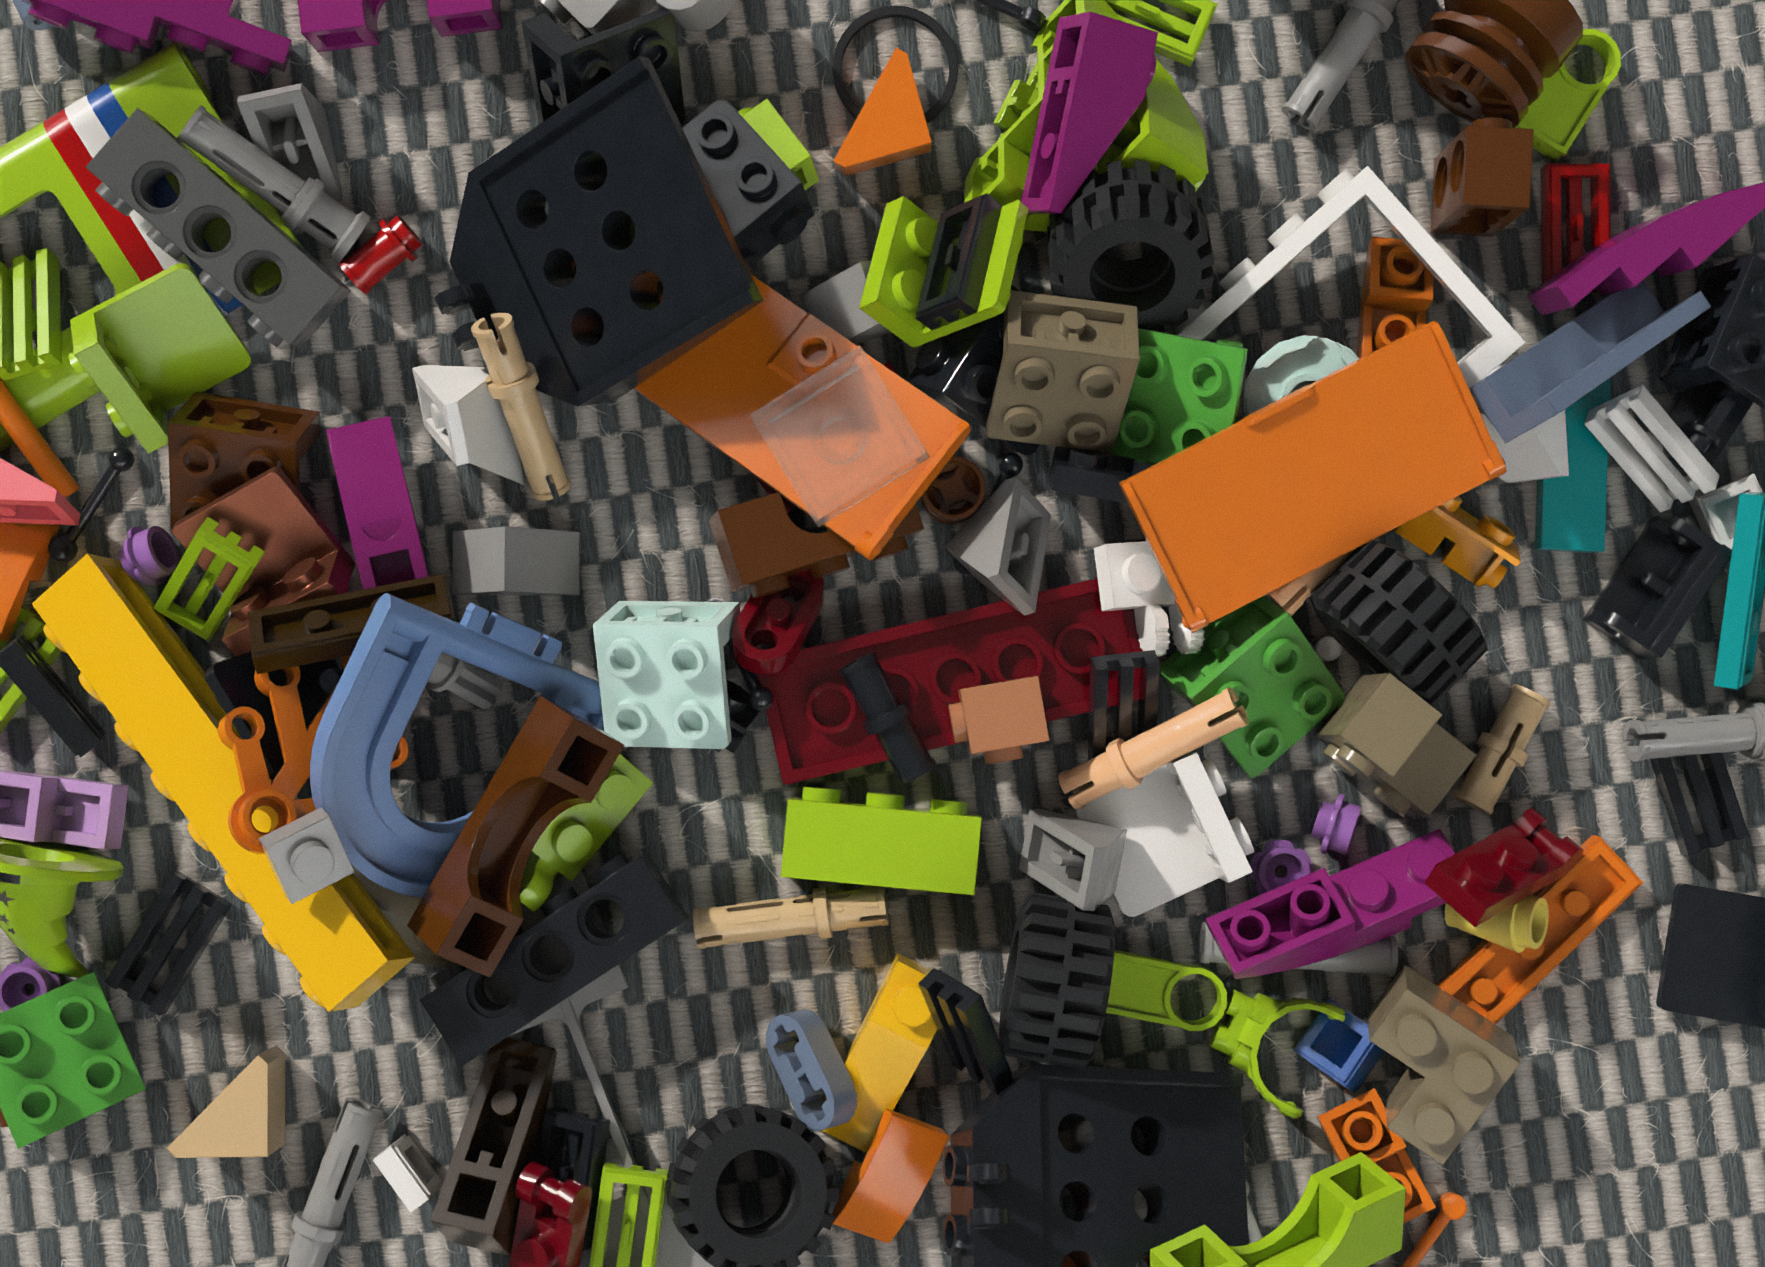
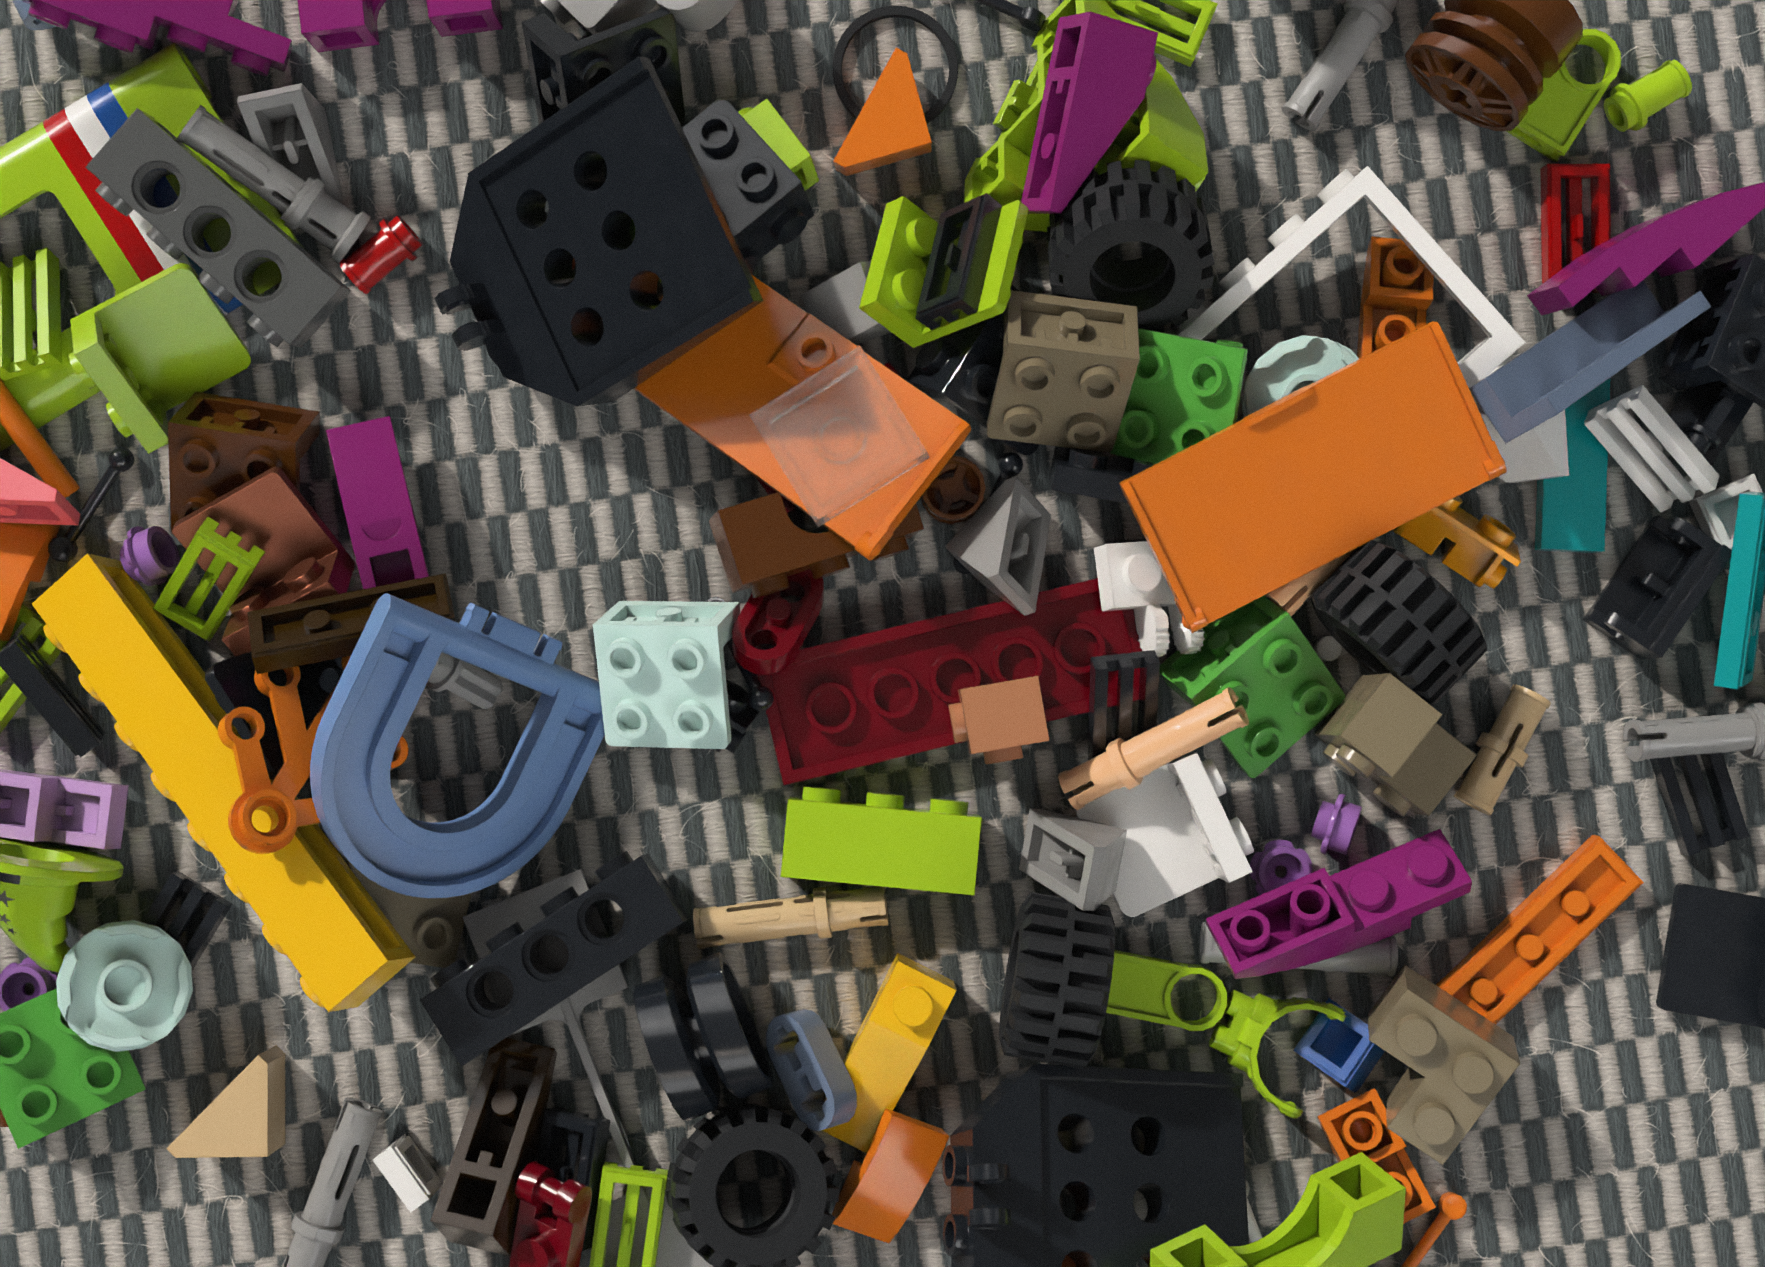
light grey plate [258,808,354,904] -> none
reddish brown arch [407,696,624,978] -> none
white slope [412,365,525,485] -> none
light grey slope [452,526,581,596] -> none
tan pin [471,313,571,501] -> none
lime plate [520,754,653,912] -> none
black pin [838,651,937,784] -> none
black tile [918,968,1013,1095] -> none
dark red plate [1424,807,1584,927] -> none
reddish brown brick [1430,118,1534,237] -> none
light yellow cone [1445,894,1549,953] -> none
none -> light aqua tile [56,920,193,1052]
none -> black wheel [633,952,772,1121]
none -> lime pin [1604,60,1692,132]

